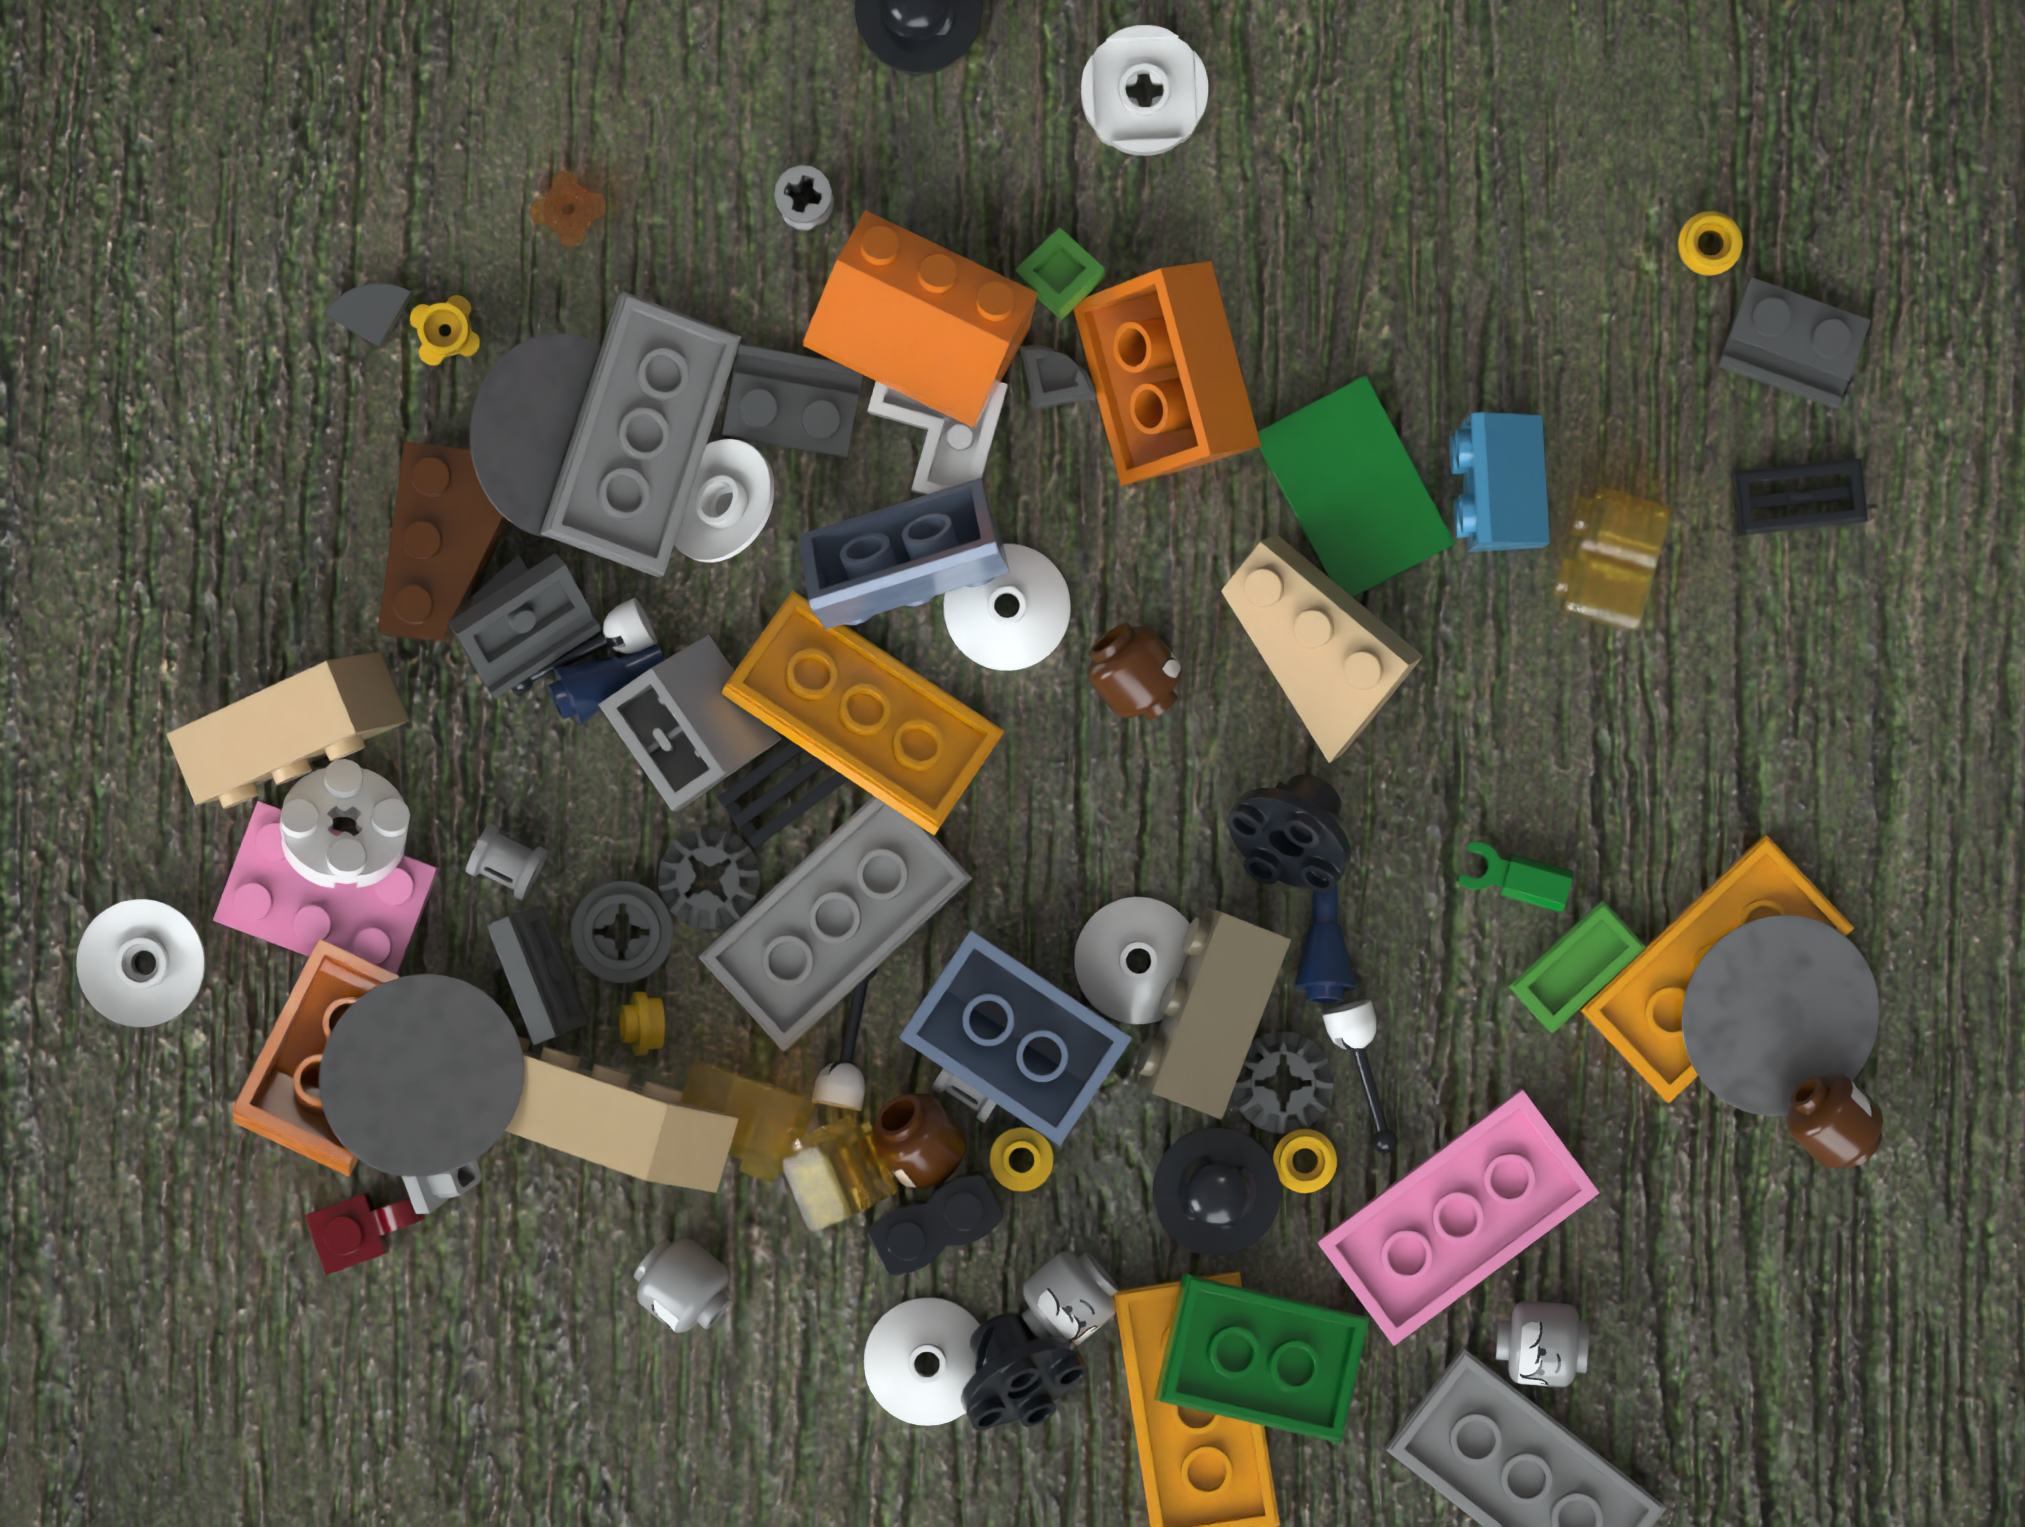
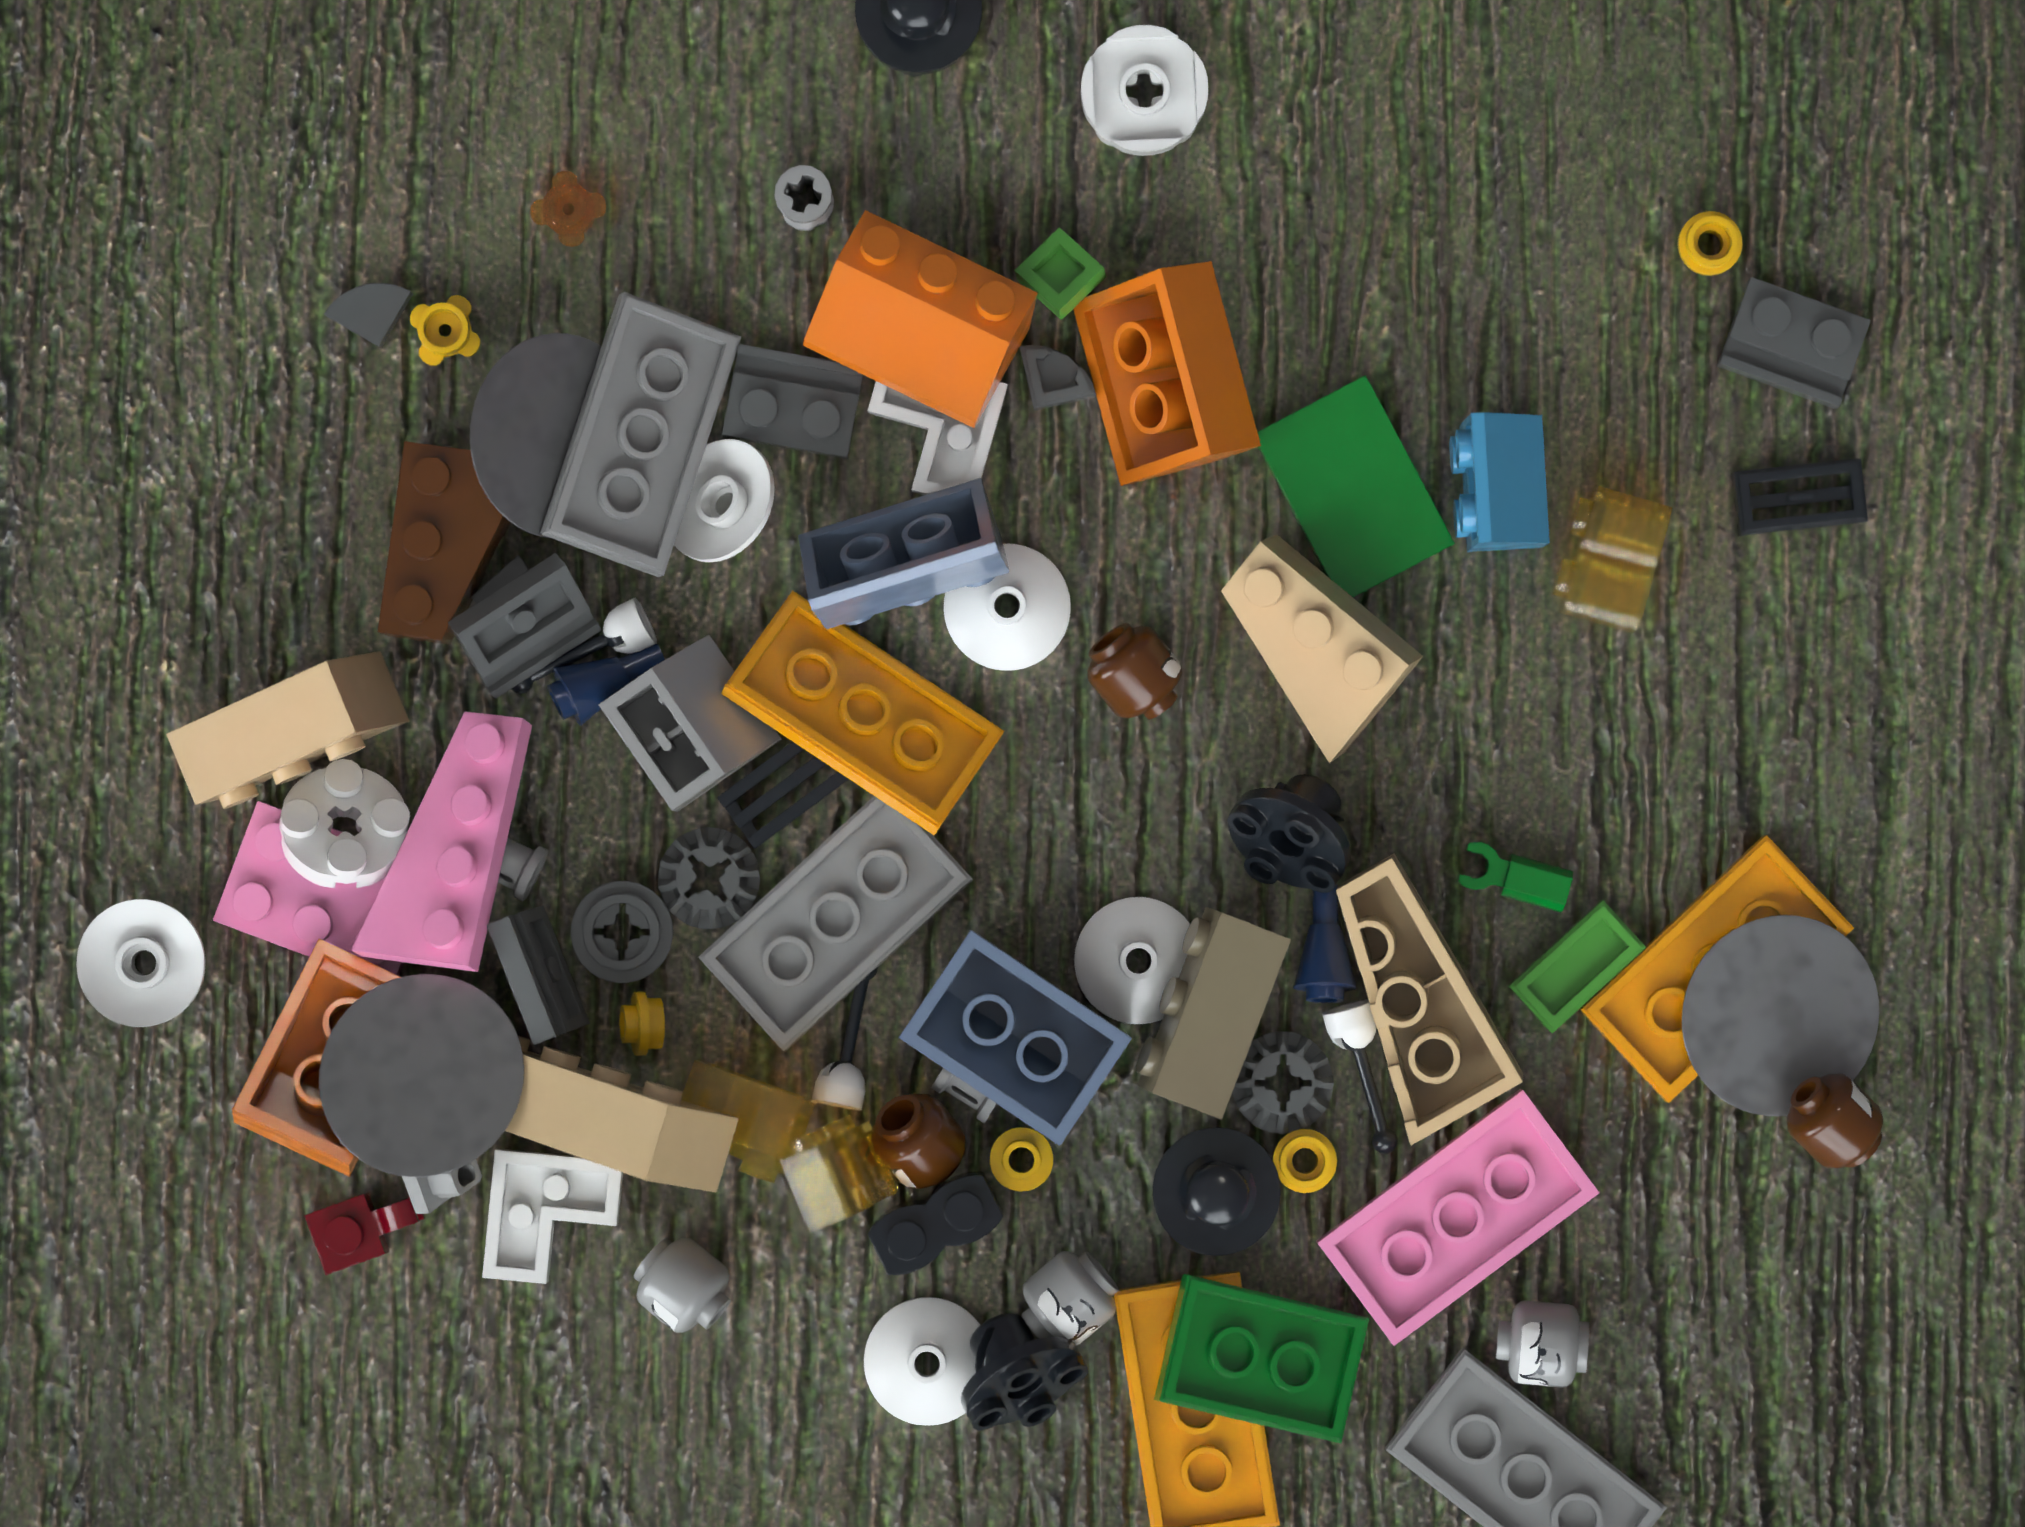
none -> bright pink wing [351,712,532,972]
none -> white plate [482,1149,623,1284]
none -> tan wedge [1336,853,1524,1145]

